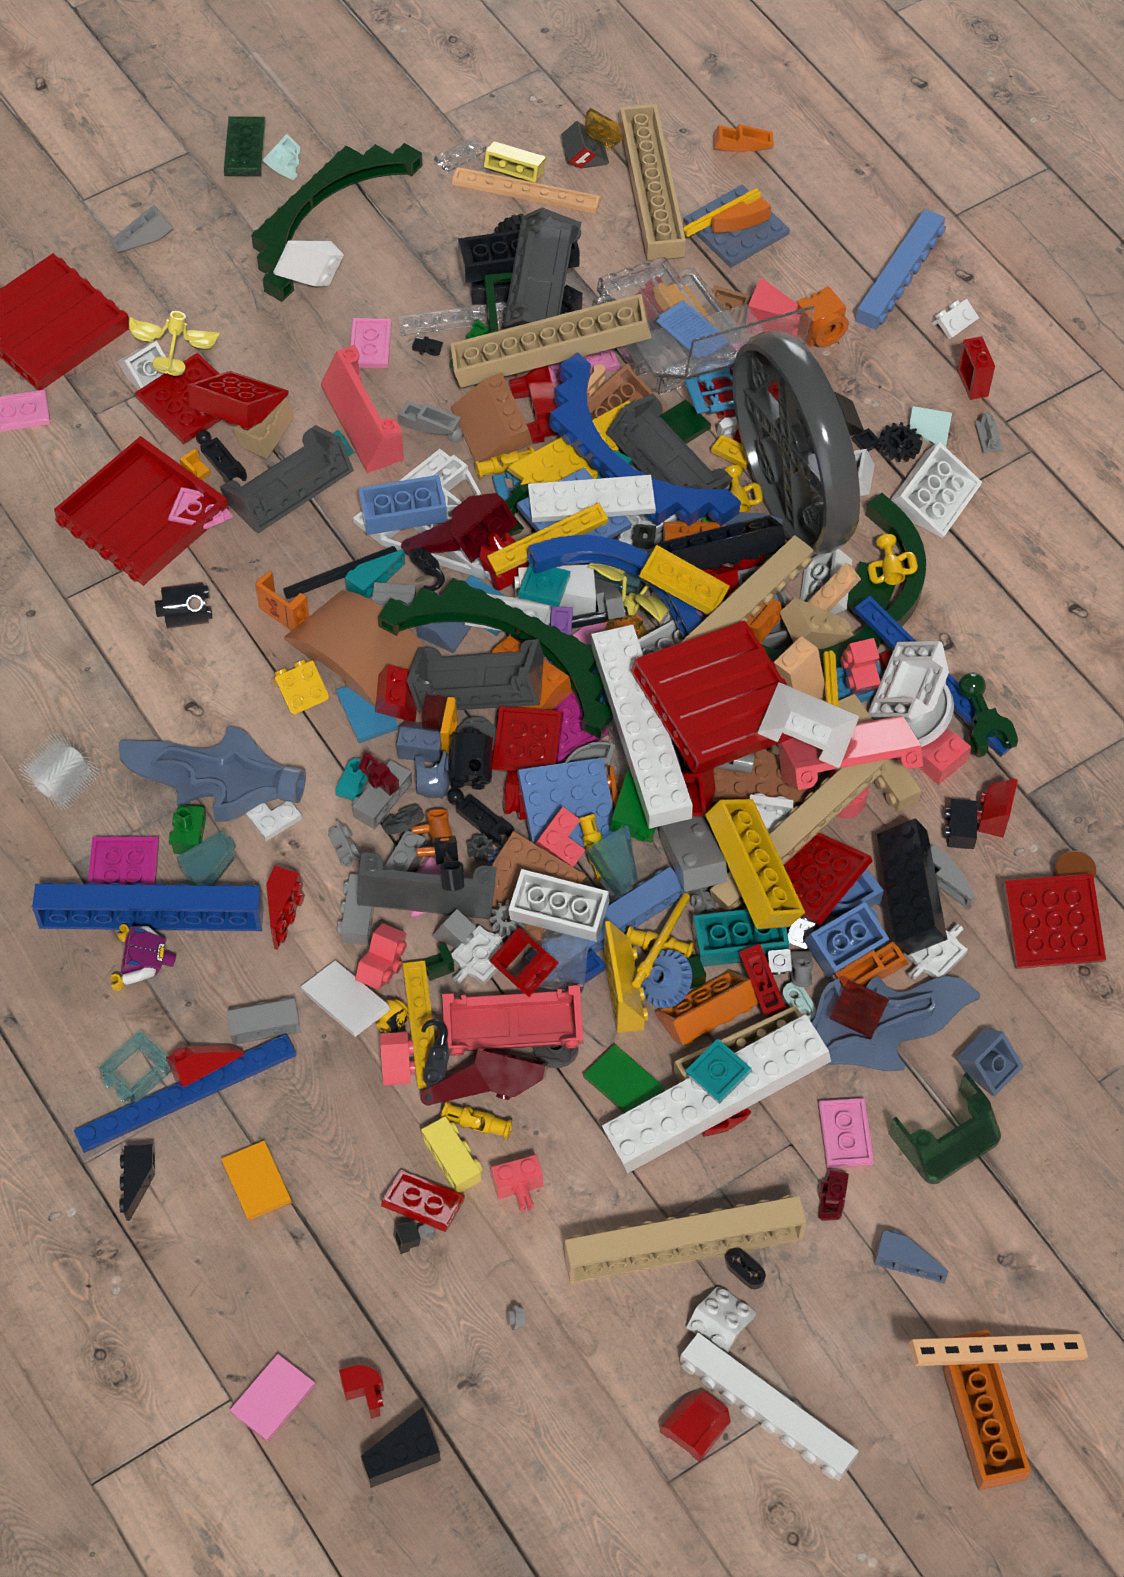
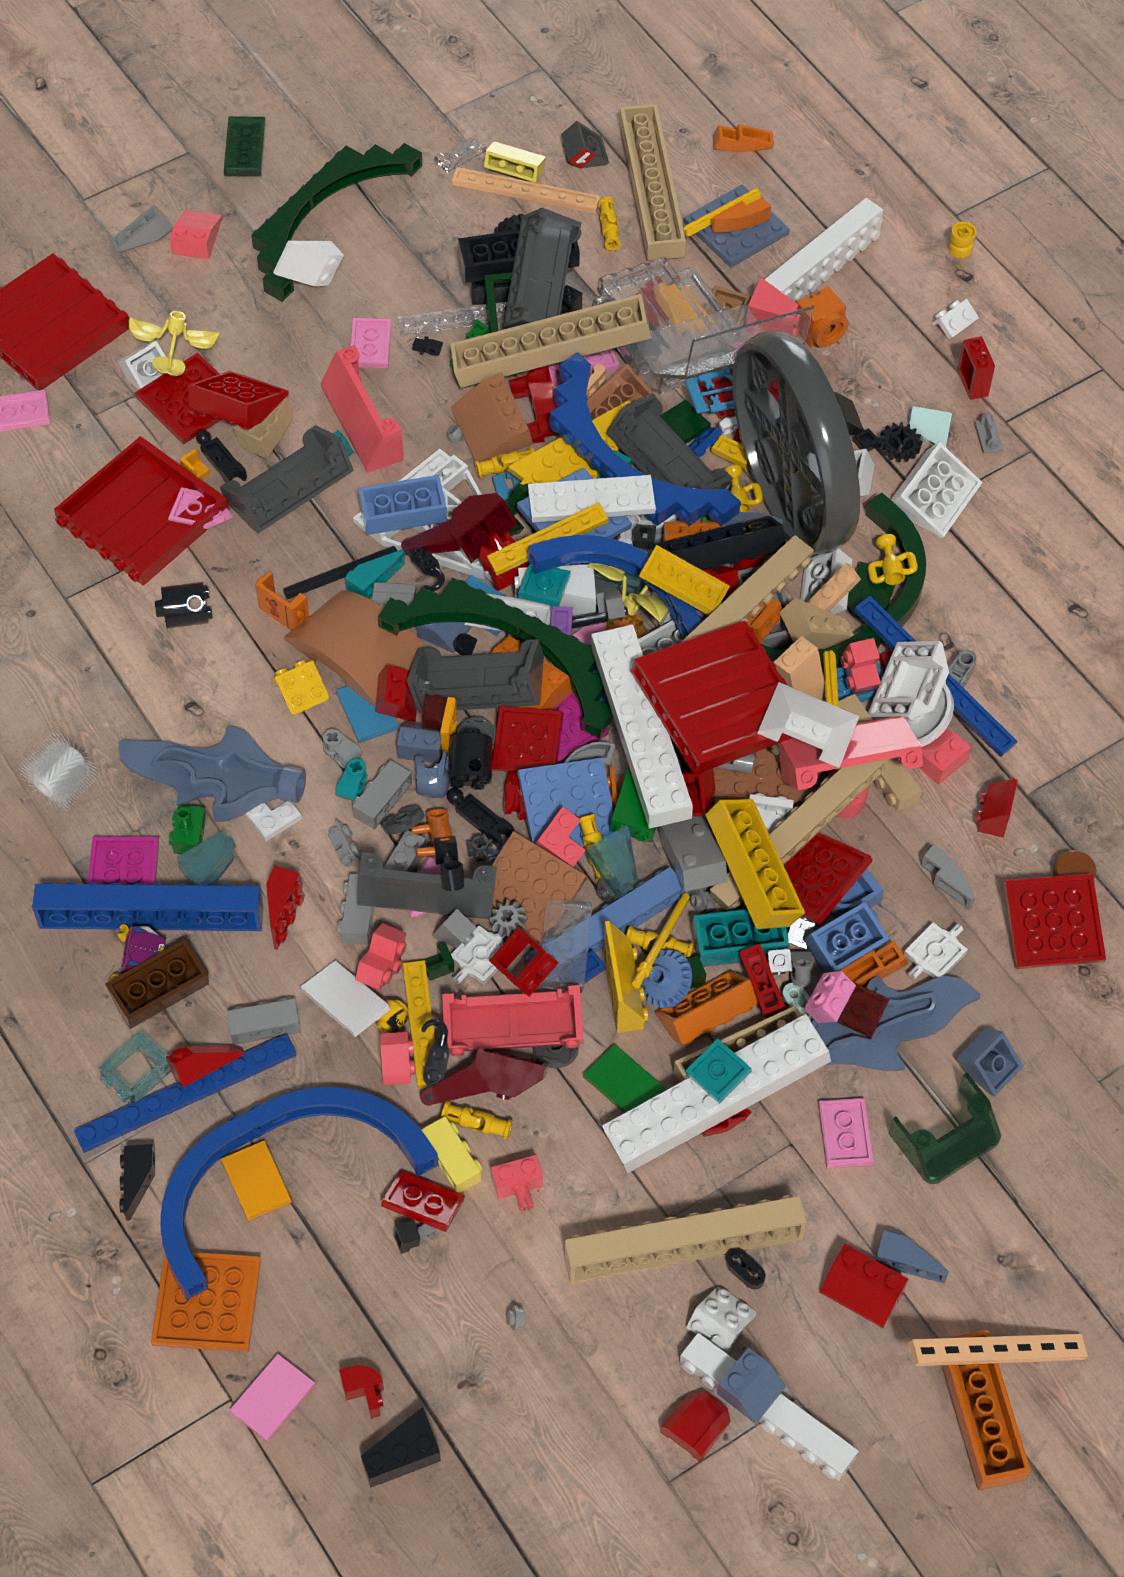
light aqua slope [262,134,300,180] -> none
dark red piece [358,752,400,796] -> none
light grey slope [398,400,461,434] -> none
white brick [509,869,609,942] -> none
clear yellow slope [585,108,623,148] -> none
medium blue window [656,300,729,358] -> none
dark red piece [818,1170,849,1221] -> none
medium blue brick [856,209,946,330] -> none
black brick [876,818,948,955] -> none
black brick [944,799,977,849] -> none
dark green piece [958,672,1018,757] -> none
none -> reddish brown slope [105,939,209,1029]
none -> orange plate [151,1252,261,1352]
none -> blue arch [160,1087,439,1300]
none -> coral slope [169,210,223,259]
none -> light grey piece [323,729,363,769]
none -> black tile [453,633,478,655]
none -> yellow piece [598,197,621,251]
none -> blue plate [688,426,723,458]
none -> sand blue slope [717,1347,786,1424]
none -> white brick [764,198,883,302]
none -> bright pink brick [804,971,856,1023]
none -> red slope [819,1244,909,1328]
none -> yellow wheel [948,222,976,258]
none -> light grey piece [948,650,977,688]

